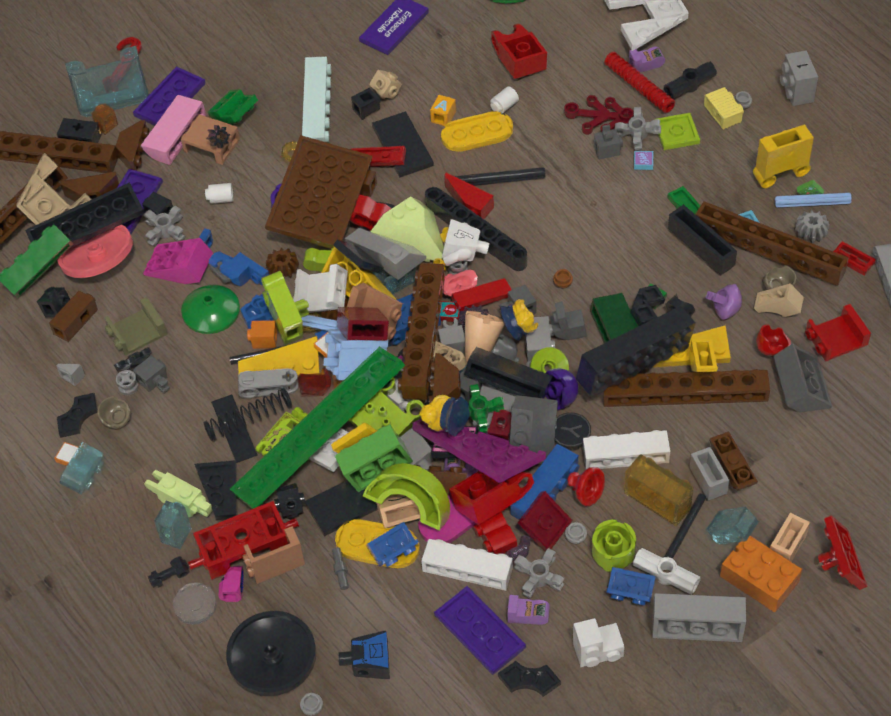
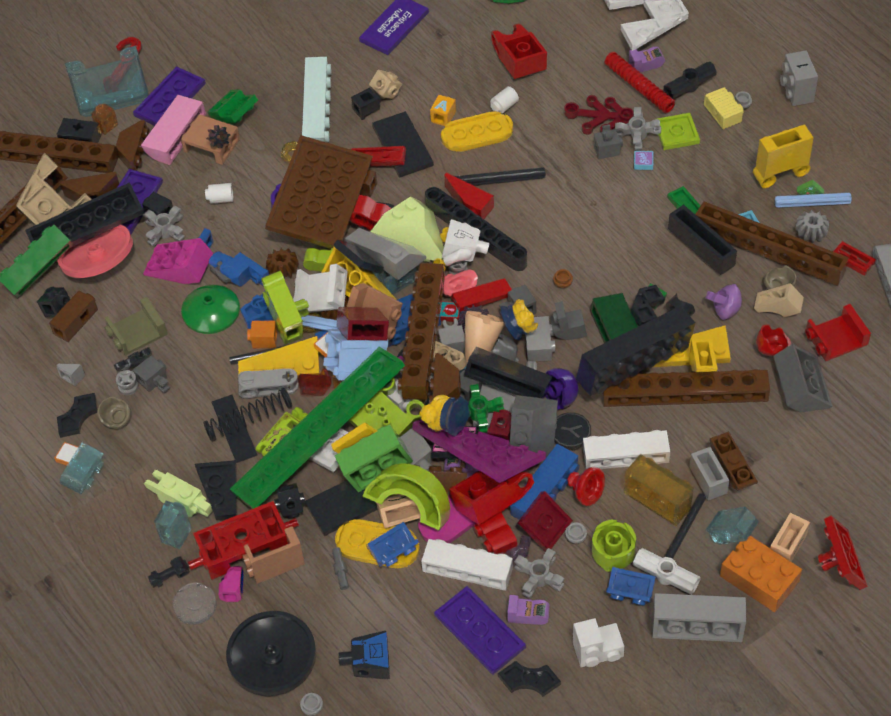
lime dish [530,347,569,373] -> none

